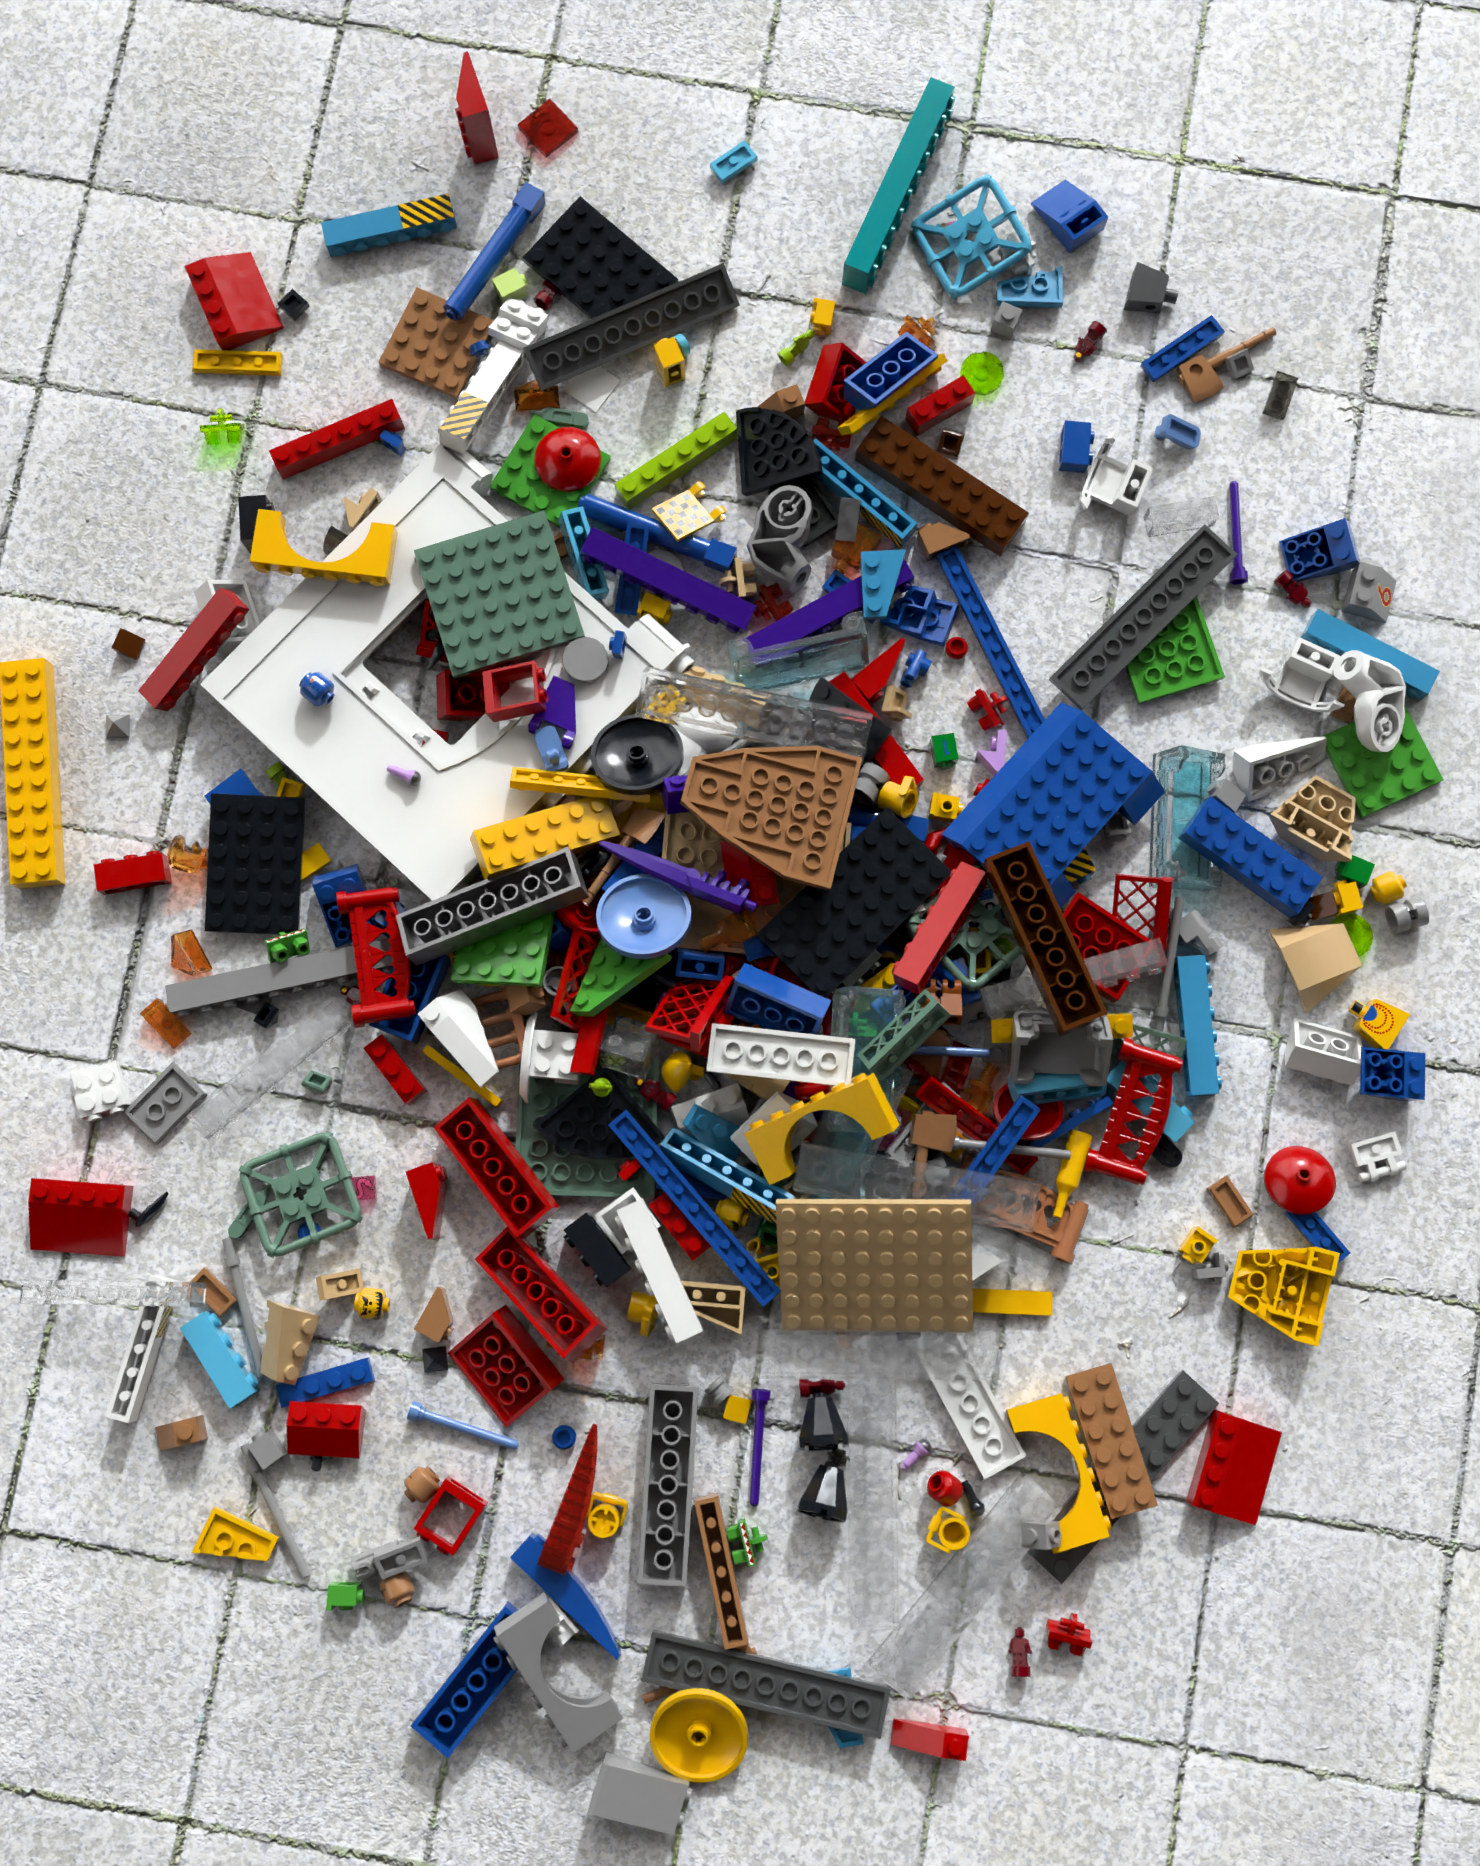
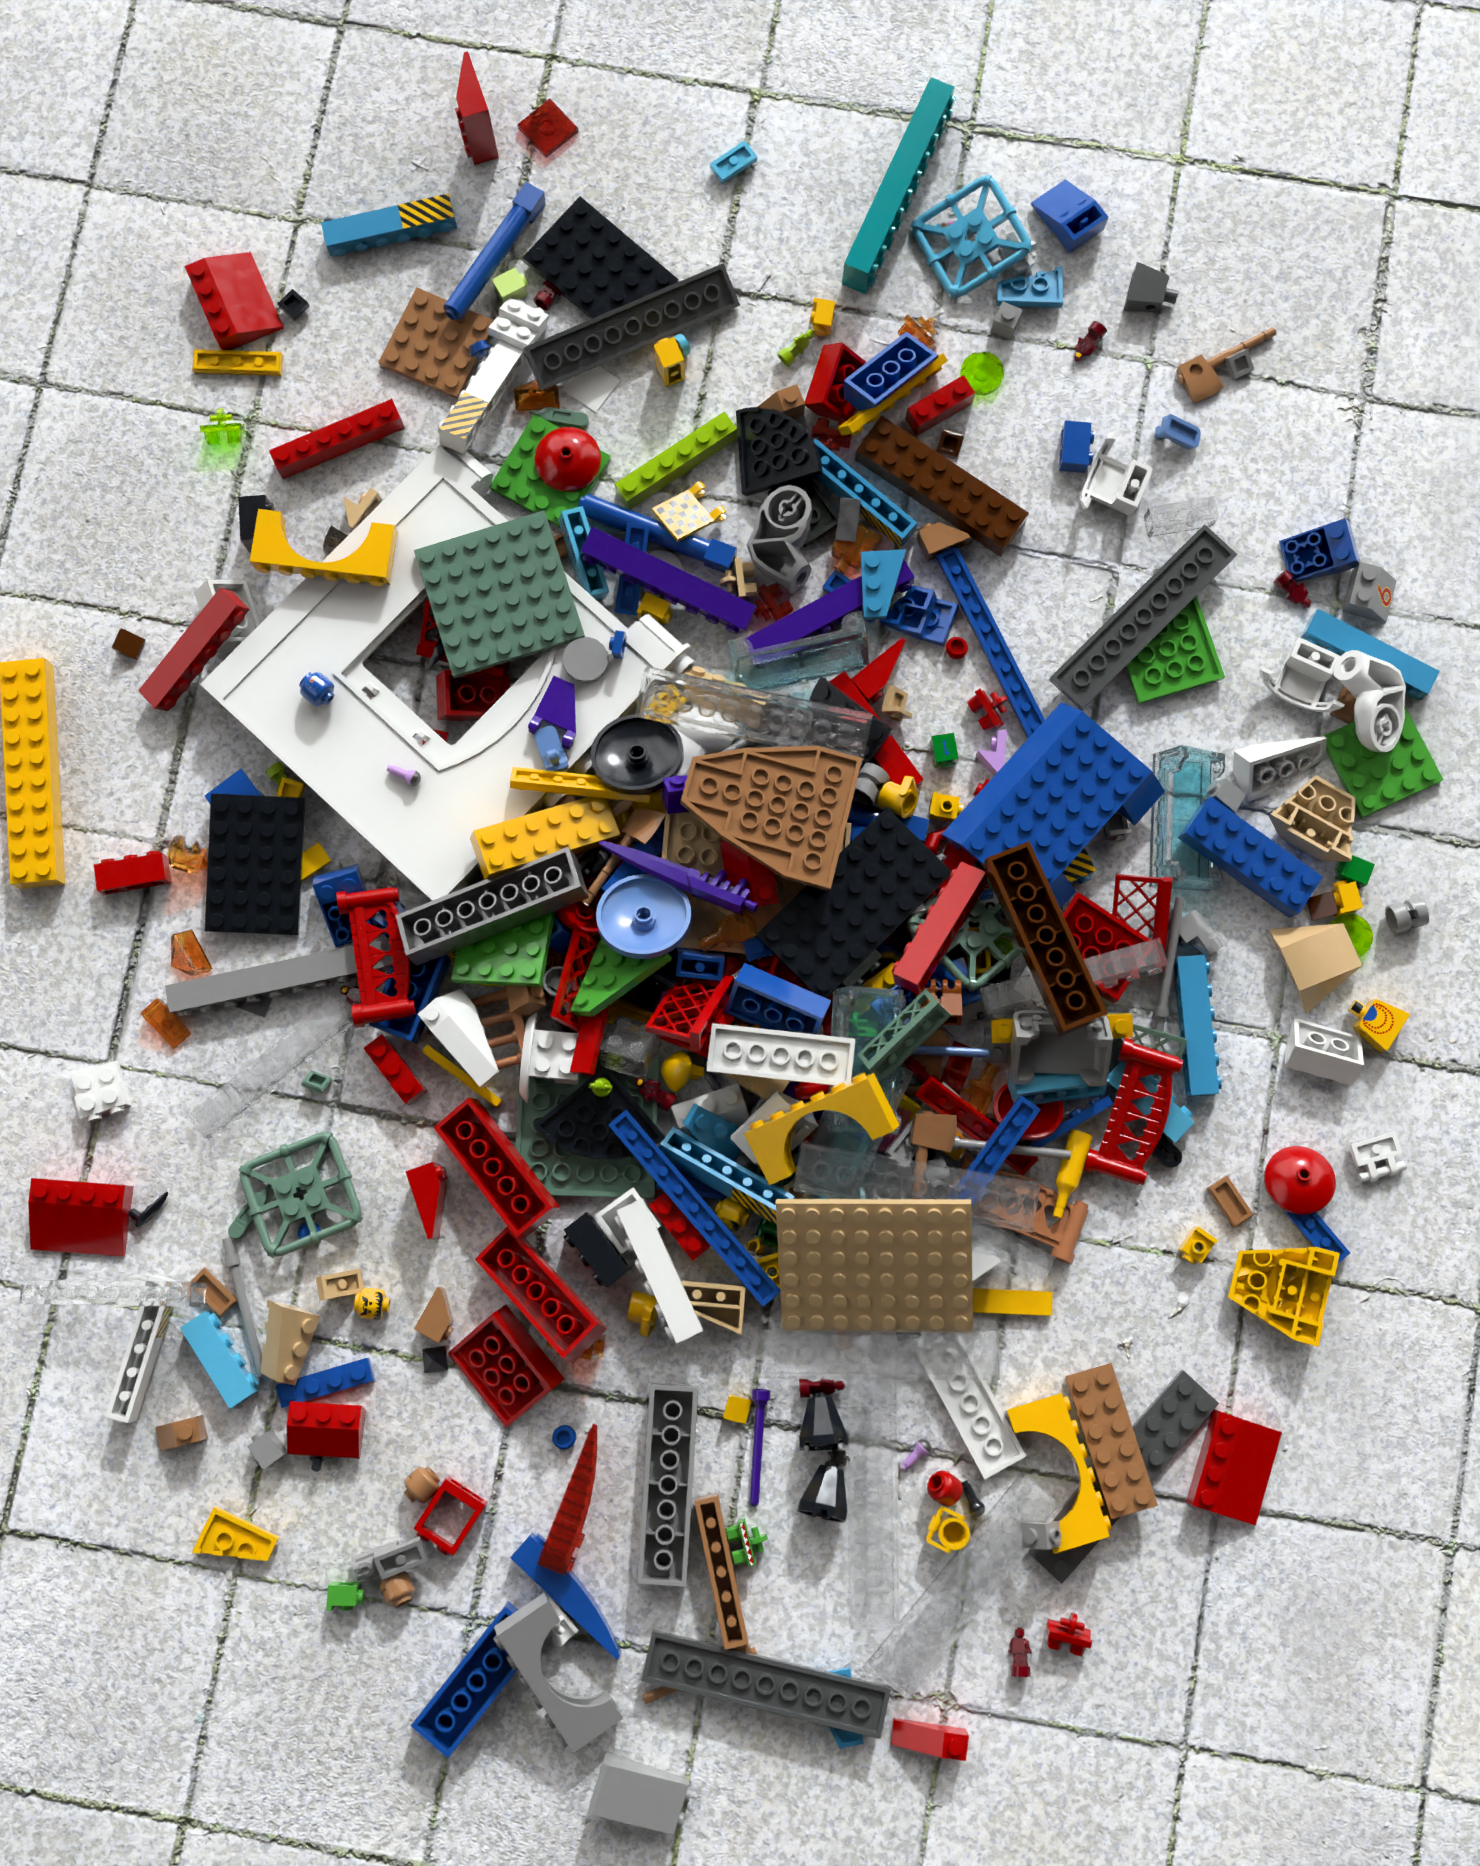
light grey slope [106,714,130,738] -> none
light grey tile [123,1062,207,1145] -> none
light grey bar [240,1443,310,1579] -> none
black slope [253,1002,279,1029] -> none
bright green hips [265,928,310,963] -> none
clear pink tile [351,1175,377,1201] -> none
blue plate [379,430,406,456] -> none
medium blue piece [407,1401,519,1450] -> none
red window [482,660,548,722] -> none
yellow piece [586,1492,628,1538] -> none
red plate [618,1158,643,1182] -> none
yellow dish [650,1688,748,1783] -> none
light grey wheel [704,1375,734,1406] -> none
blue plate [900,649,932,688] -> none
blue plate [1140,315,1225,383] -> none
light grey bracket [1192,1252,1229,1283] -> none
dark purple piece [1229,481,1248,585] -> none
clear smoke plate [1262,371,1298,420] -> none
black plate [1287,900,1315,926] -> none
blue slope [1360,1047,1426,1101] -> none
yellow head [1370,871,1407,905] -> none

